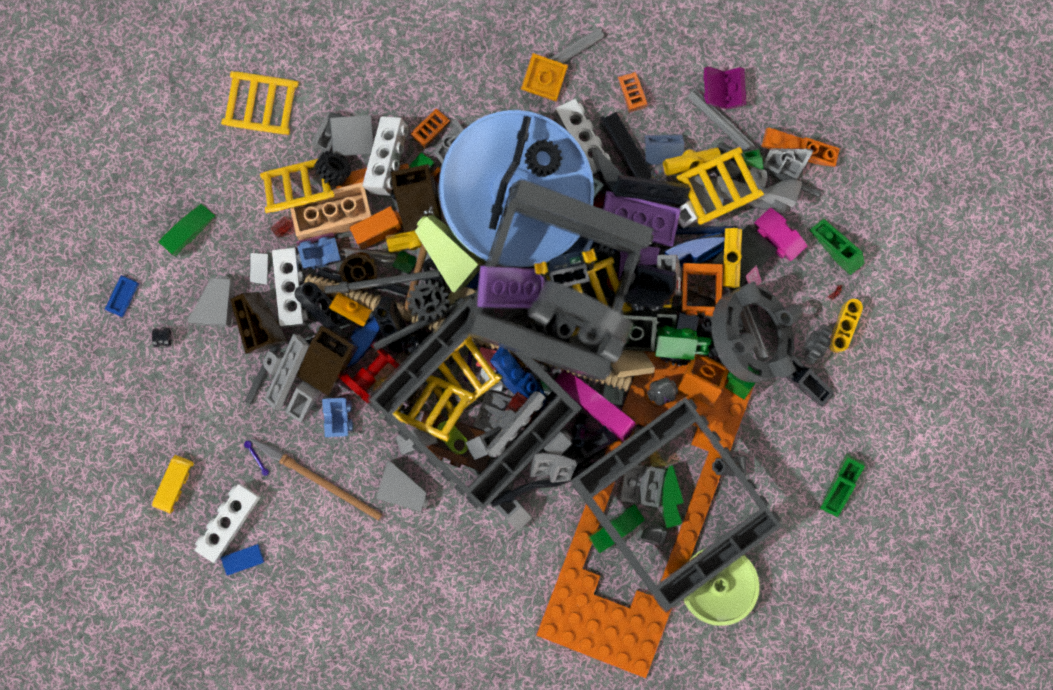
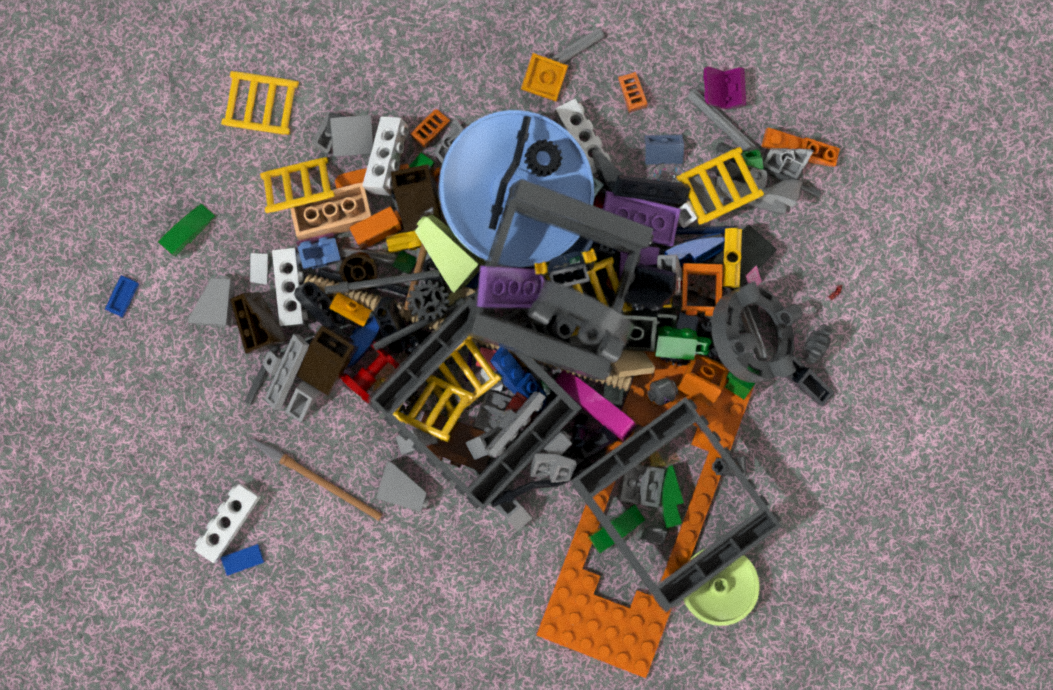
black wheel [152,328,172,348] -> none
yellow beam [152,454,194,514] -> none
dark purple hinge [244,441,269,476] -> none
clear red slope [270,216,293,238] -> none
black tyre [314,151,351,187] -> none
medium blue cylinder [322,398,353,437] -> none
lime piece [437,421,468,454] -> none
black panel [600,112,653,179] -> none
yellow piece [663,148,721,176] -> none
dark pink brick [754,207,807,261] -> none
green slope [810,219,865,275] -> none
green slope [820,453,865,518] -> none
yellow beam [829,299,863,353] -> none

